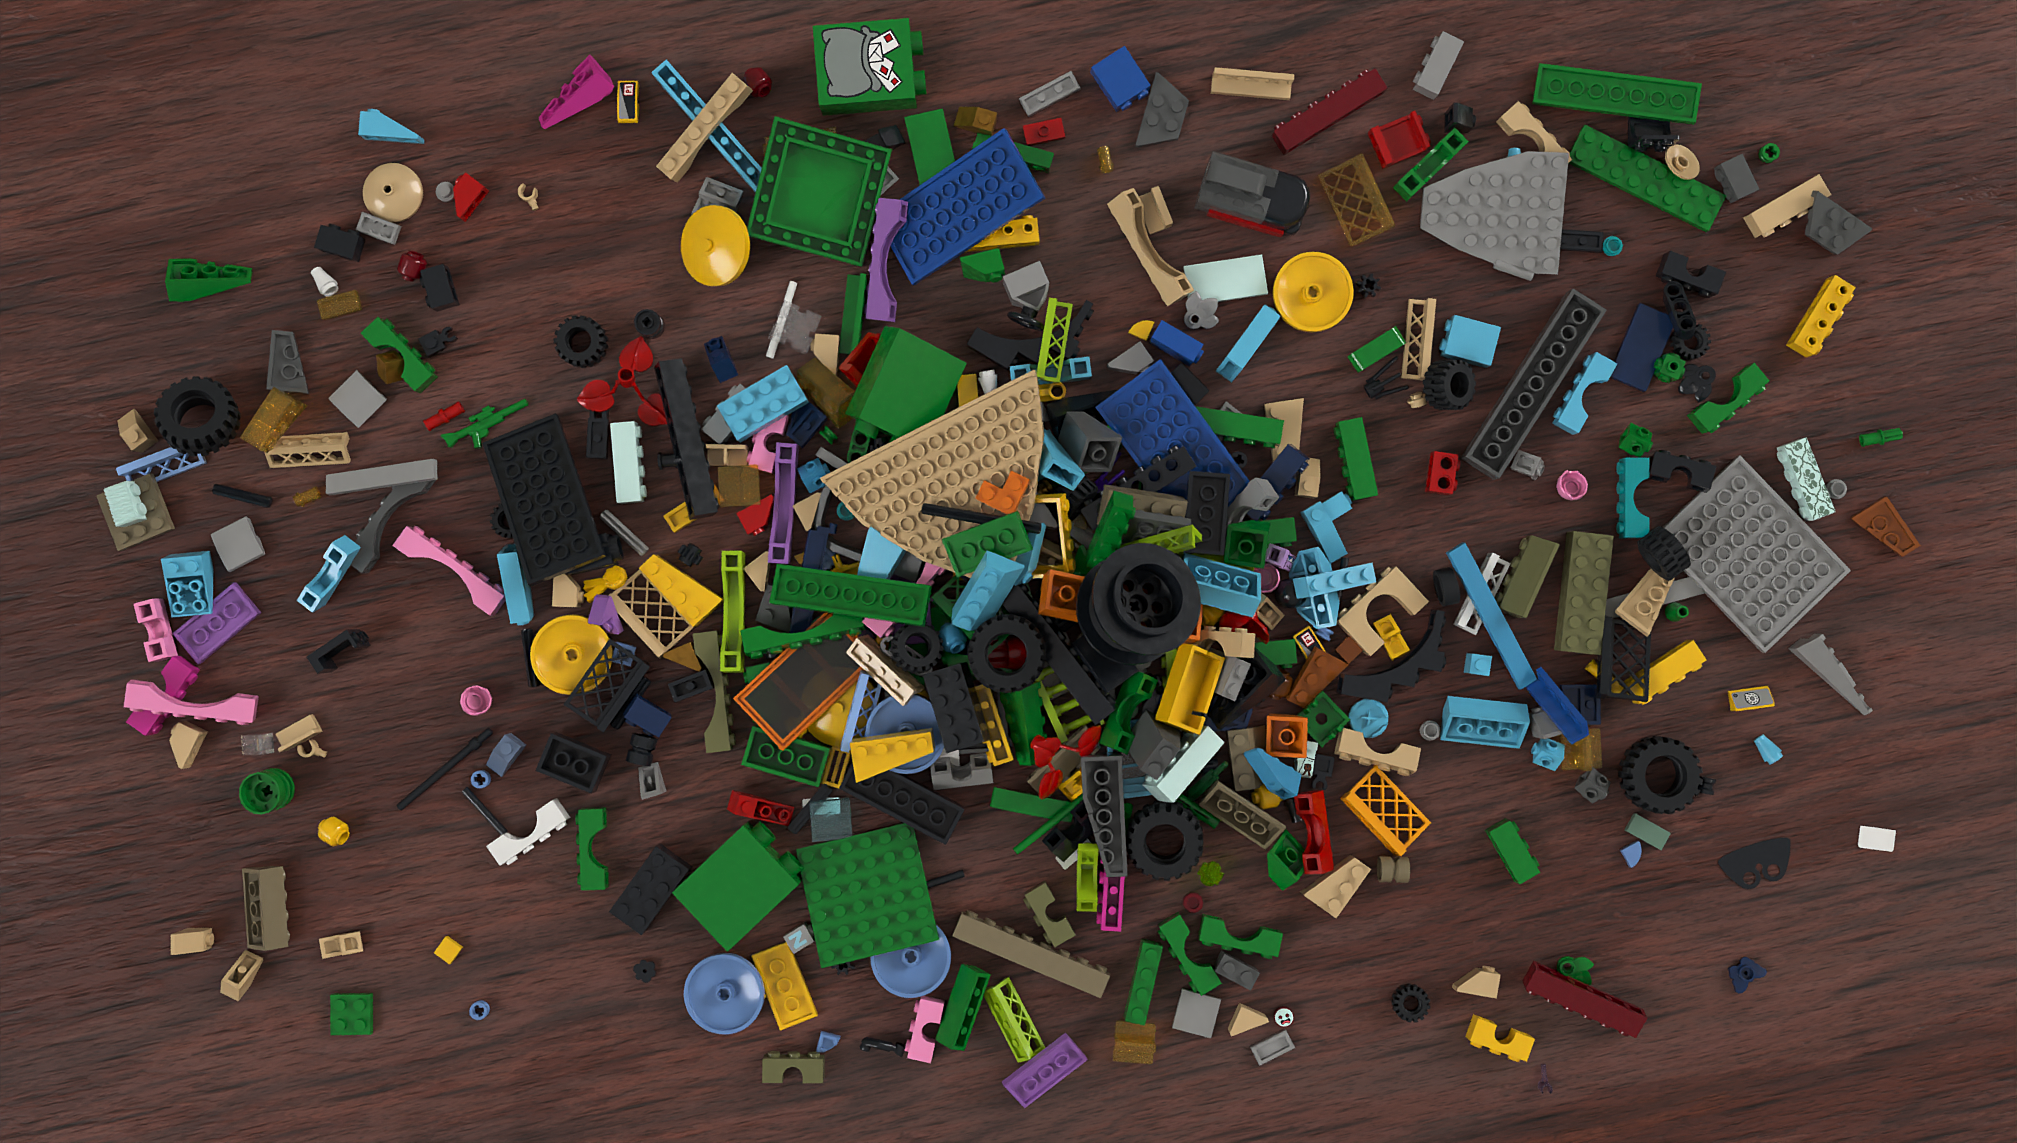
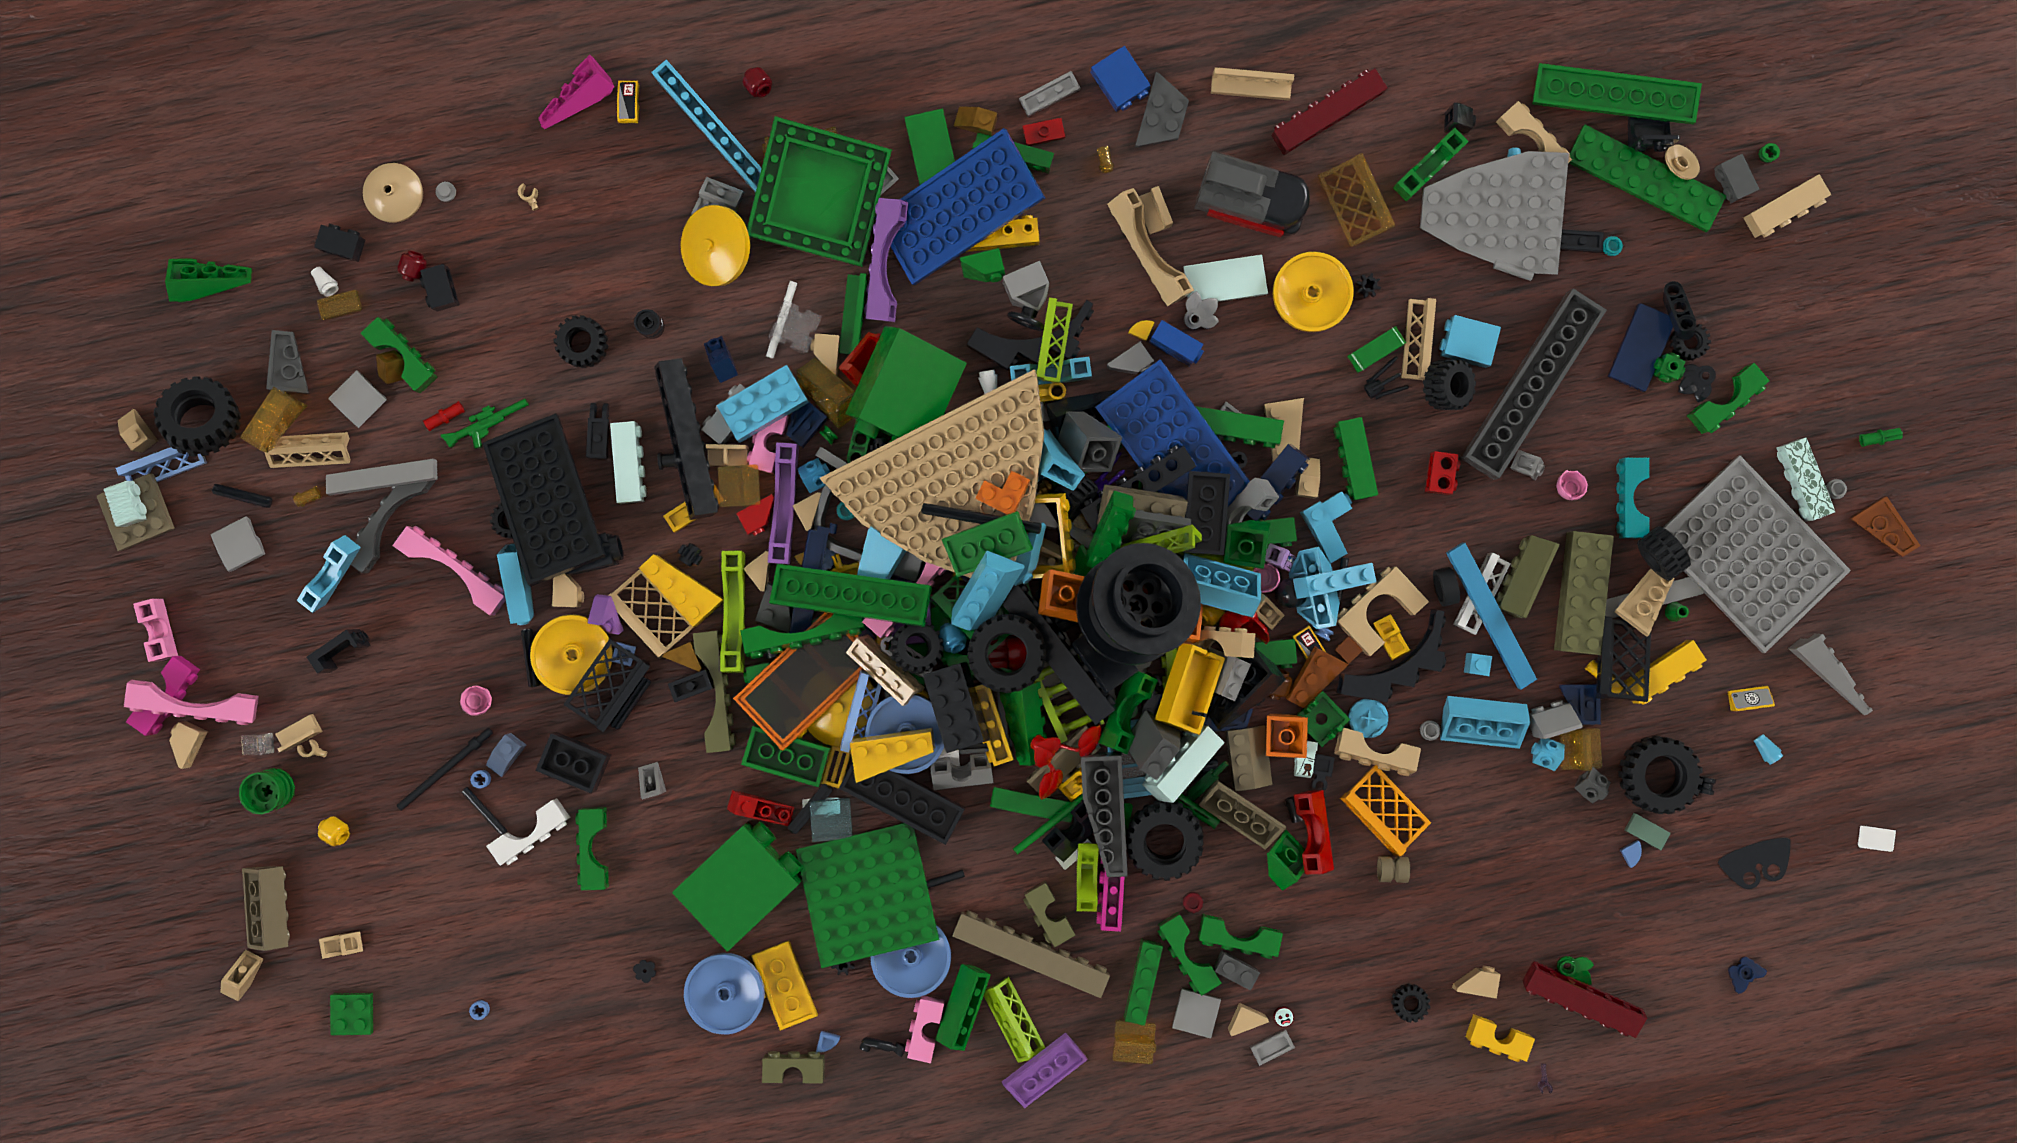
medium azure slope [161,551,214,617] -> none
tan slope [171,928,214,955] -> none
medium lavender tile [172,582,261,664] -> none
light grey plate [356,212,402,245] -> none
medium azure slope [358,109,424,144] -> none
black plate [418,327,458,357] -> none
yellow tile [434,936,463,964] -> none
red slope [453,172,489,222] -> none
red plant [577,336,667,426] -> none
yellow piece [583,565,628,603] -> none
light grey axle [600,510,649,556] -> none
black brick [609,843,693,935] -> none
dark blue brick [623,693,672,737] -> none
black wheel [626,733,658,767] -> none
tan arch [656,73,753,183] -> none
light grey brick [783,921,815,954] -> none
brick [813,18,927,116] -> none
black slope [864,125,906,150] -> none
yellow tile [957,374,978,407] -> none
black hinge [1171,363,1210,405] -> none
clear neon green gear [1197,861,1224,886] -> none
medium azure slope [1216,305,1281,383] -> none
dark azure slope [1244,748,1302,800] -> none
yellow head [1251,784,1283,810] -> none
tan wedge [1300,855,1371,918] -> none
red panel [1367,111,1431,169] -> none
tan plate [1407,392,1427,408] -> none
light grey brick [1413,31,1464,100] -> none
green brick [1485,818,1540,885] -> none
blue fence [1526,667,1589,745] -> none
medium azure arch [1552,352,1617,435] -> none
green brick [1618,422,1653,458] -> none
black arch [1648,450,1716,493] -> none
black arch [1655,251,1726,298] -> none
yellow brick [1786,275,1856,358] -> none
dark grey wing [1805,190,1872,255] -> none

